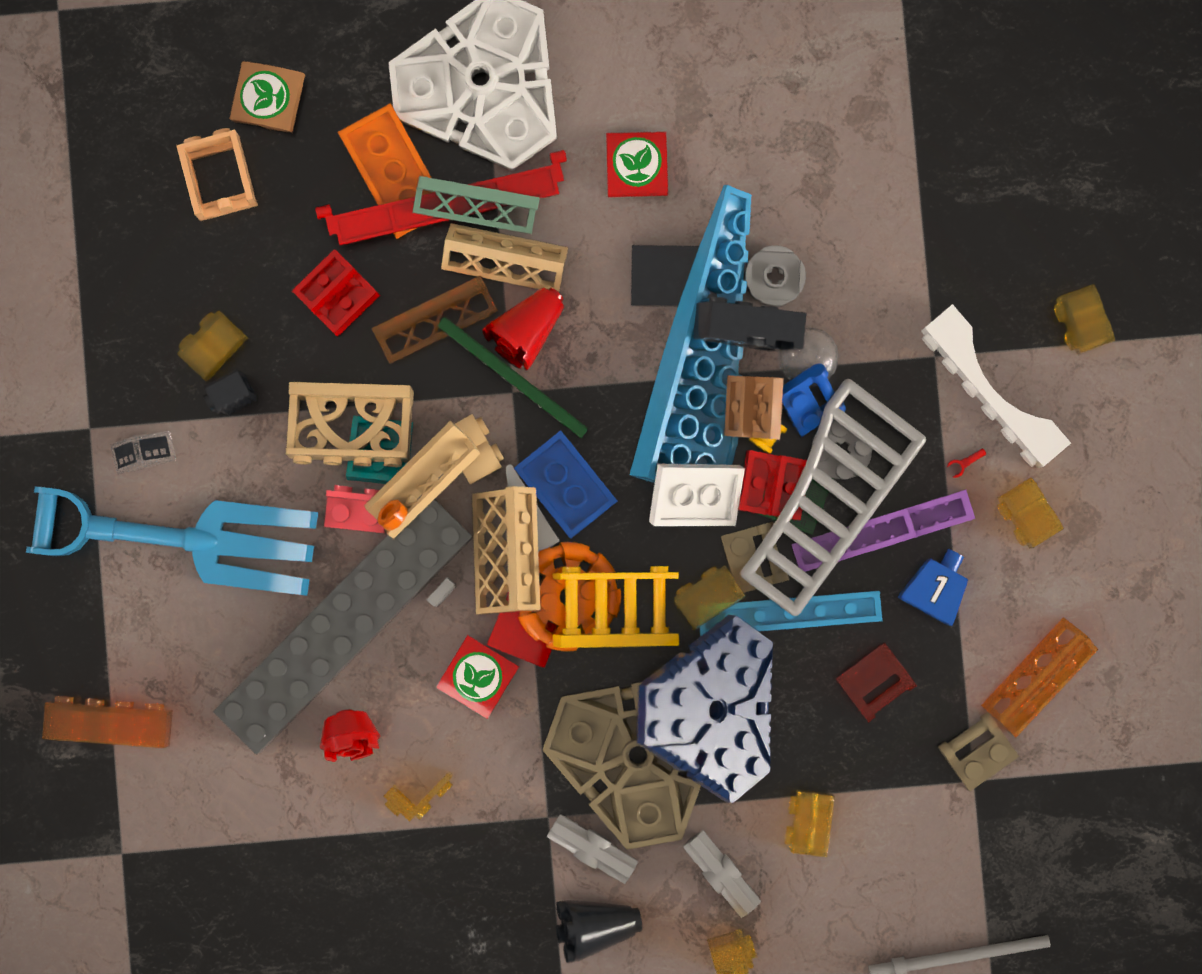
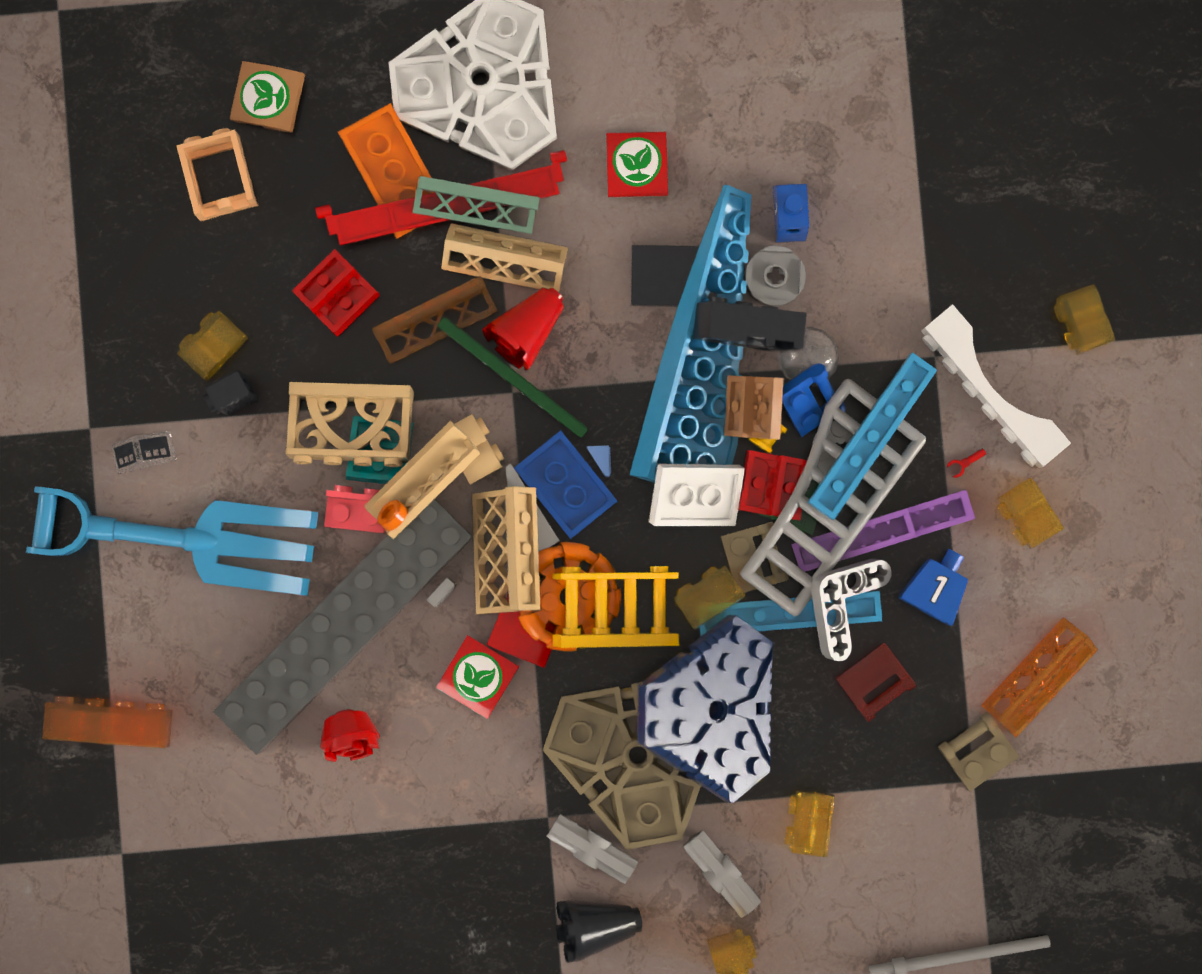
clear yellow bracket [383,771,453,822] -> none
none -> medium blue slope [587,446,611,478]
none -> blue torso [773,184,809,243]
none -> dark azure plate [807,352,937,520]
none -> light grey beam [811,559,891,661]

